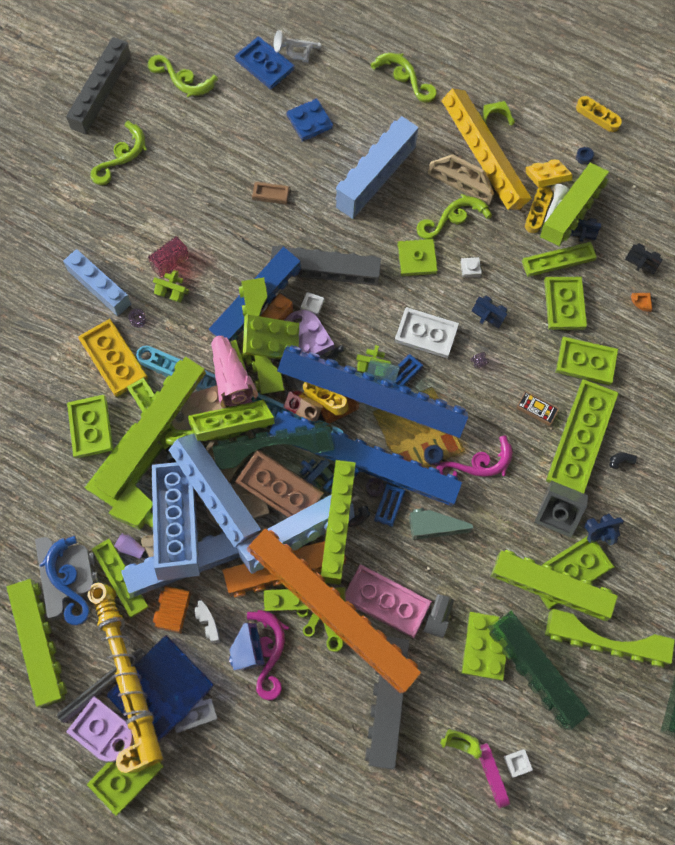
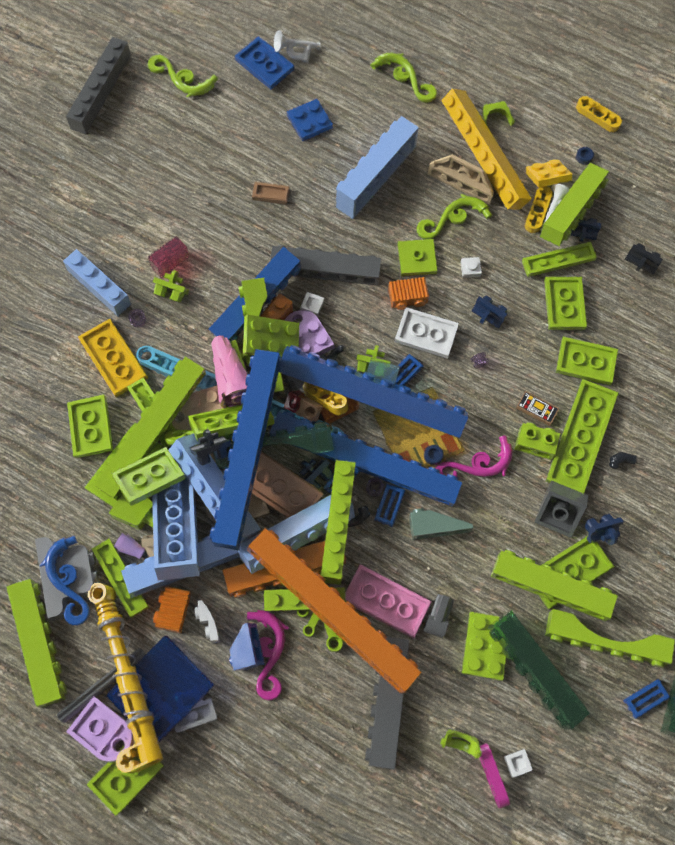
lime plant [90,121,147,186] -> none
orange tile [631,293,652,312] -> none
none -> lime plate [112,447,185,506]
none -> black hips [190,429,231,465]
none -> blue brick [210,349,281,551]
none -> orange brick [388,277,429,310]
none -> lime brick [514,423,560,460]
none -> blue tile [623,679,670,719]

